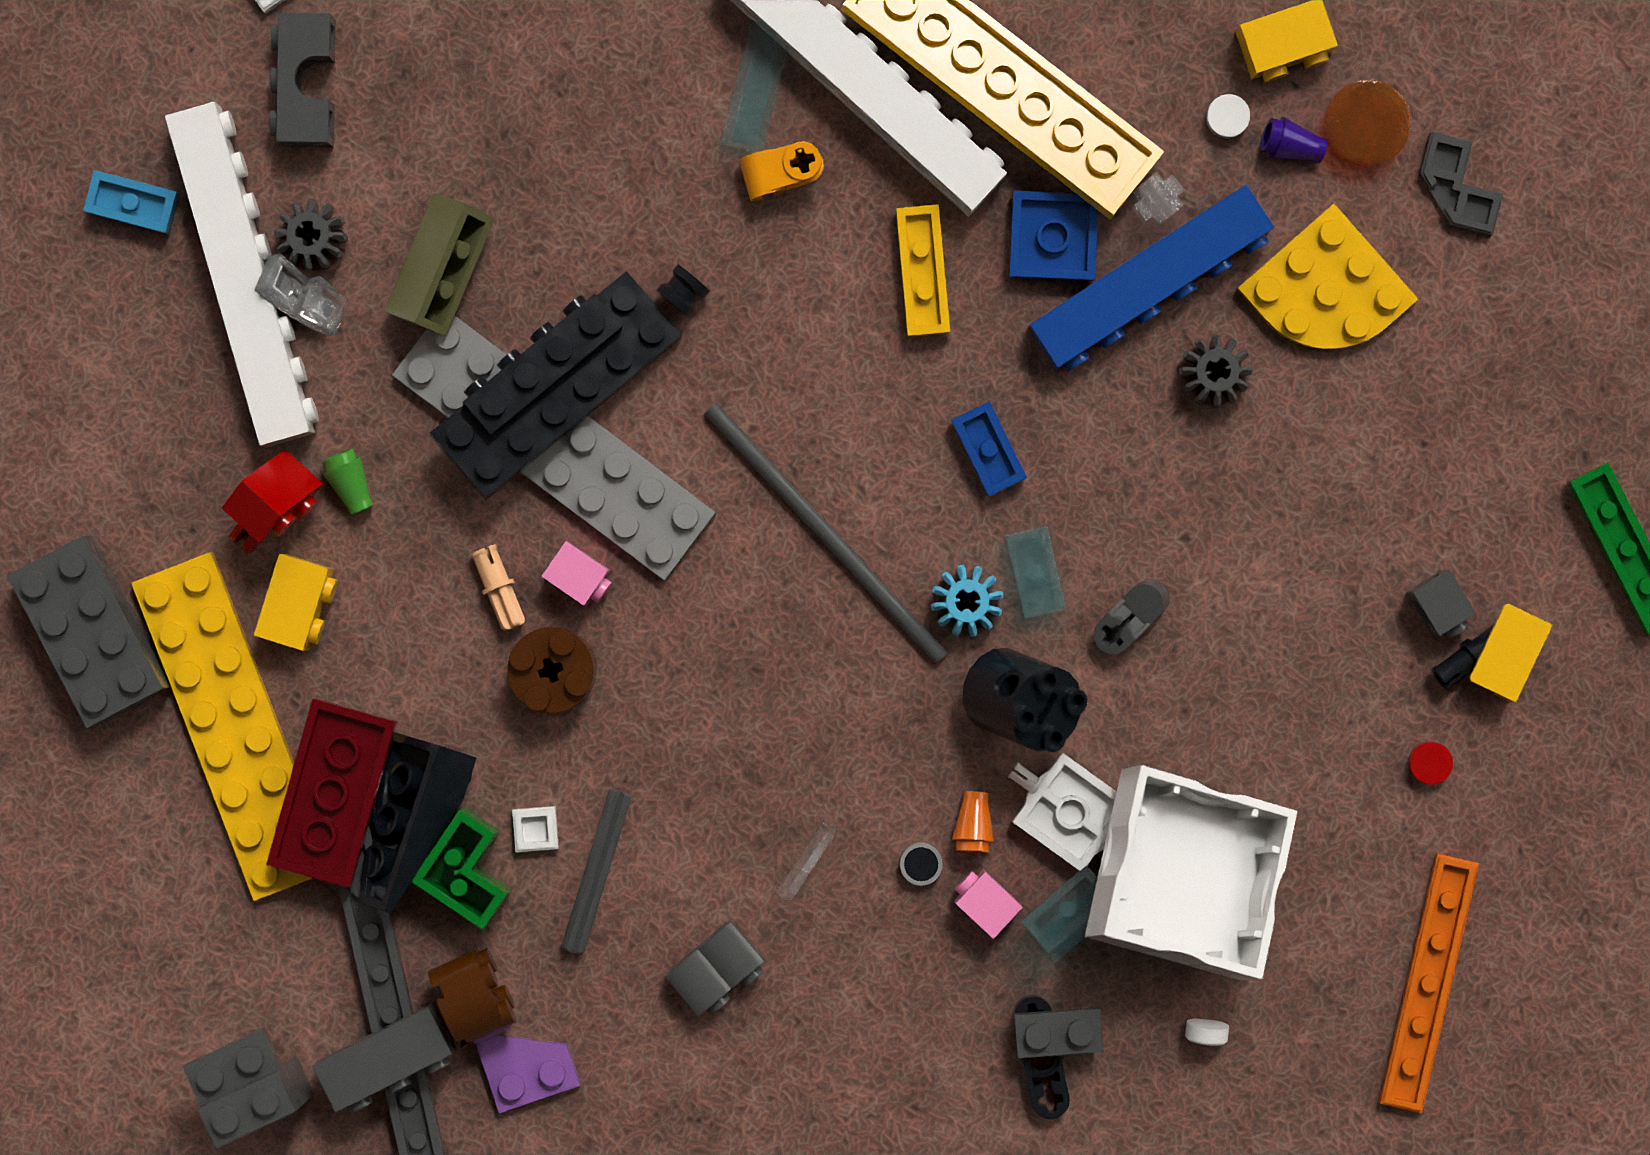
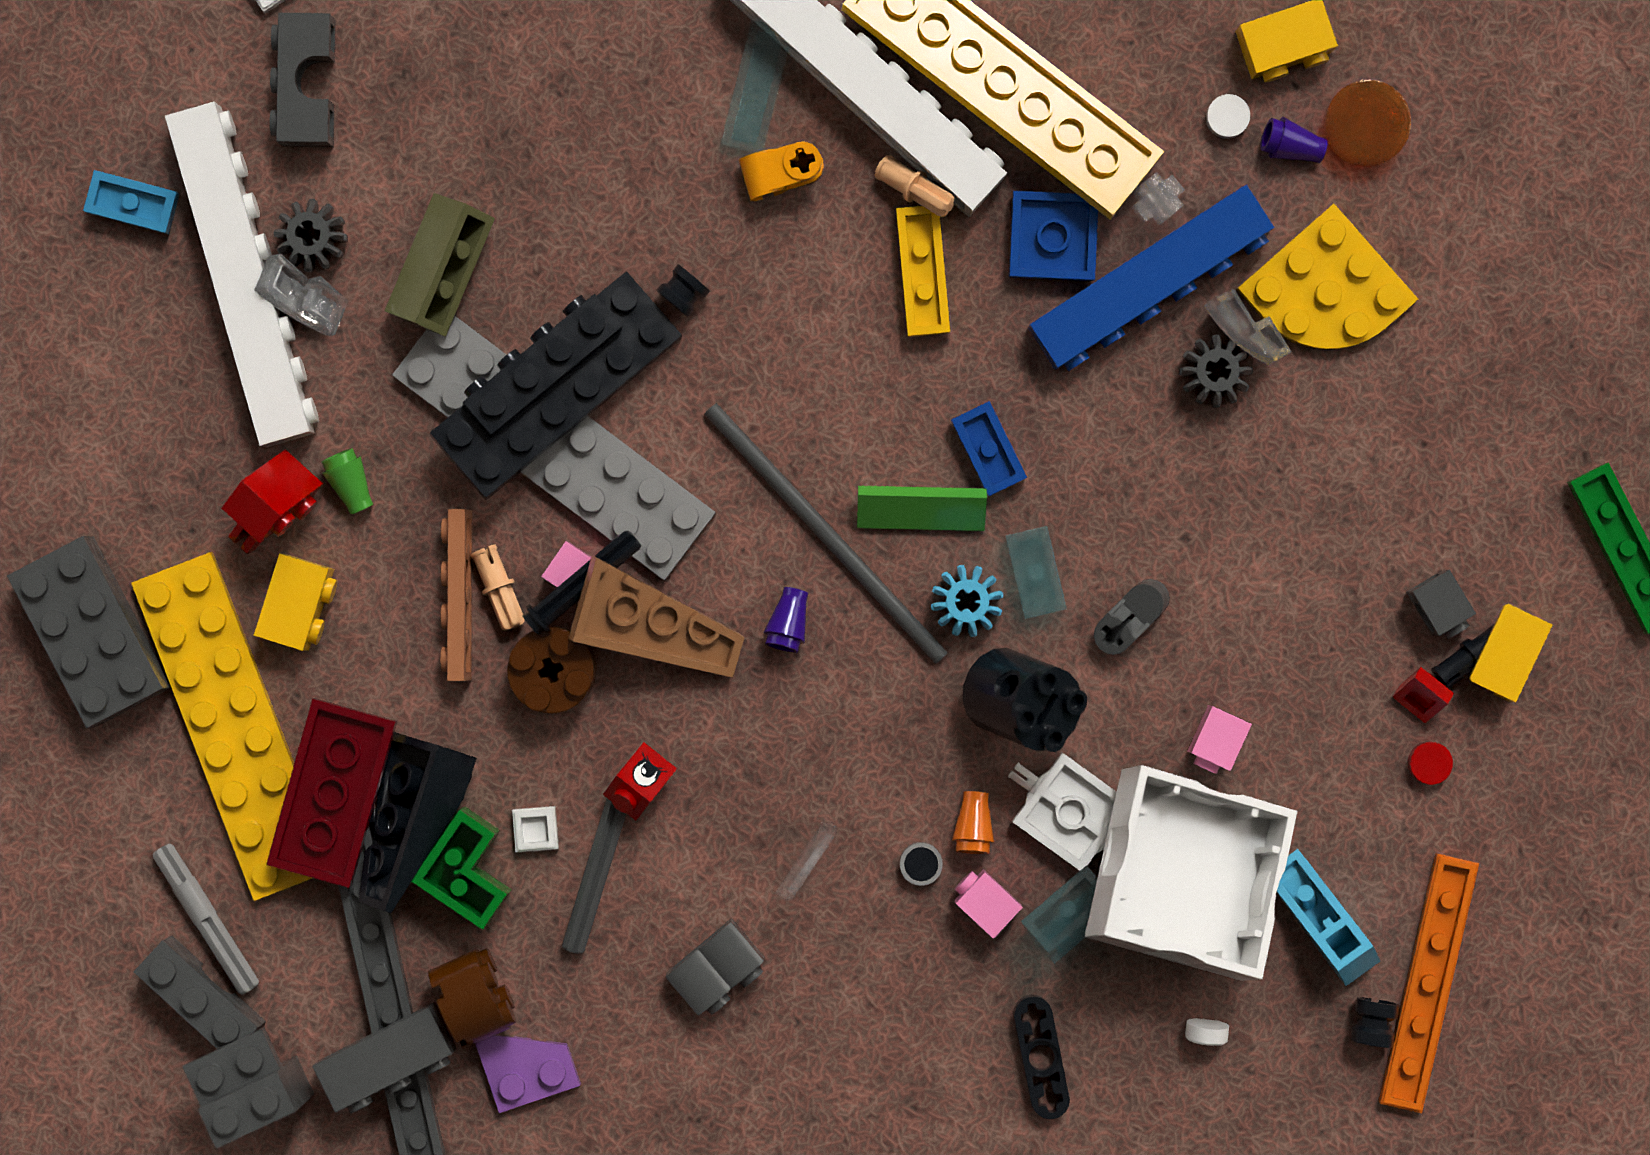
dark grey plate [1014,1007,1104,1058] -> none
dark grey tile [1419,132,1503,237] -> none
none -> dark grey arch [134,936,266,1049]
none -> light grey axle [153,844,259,995]
none -> nougat plate [440,509,472,681]
none -> black axle [522,530,641,635]
none -> medium nougat wing [569,555,745,678]
none -> red brick [602,742,677,821]
none -> dark purple cone [763,587,808,653]
none -> bright green tile [857,486,987,531]
none -> light nougat axle [875,155,955,217]
none -> bright pink brick [1187,705,1252,774]
none -> clear slope [1203,289,1292,365]
none -> medium azure slope [1277,849,1380,986]
none -> black wheel [1350,997,1400,1048]
none -> red plate [1392,667,1454,724]

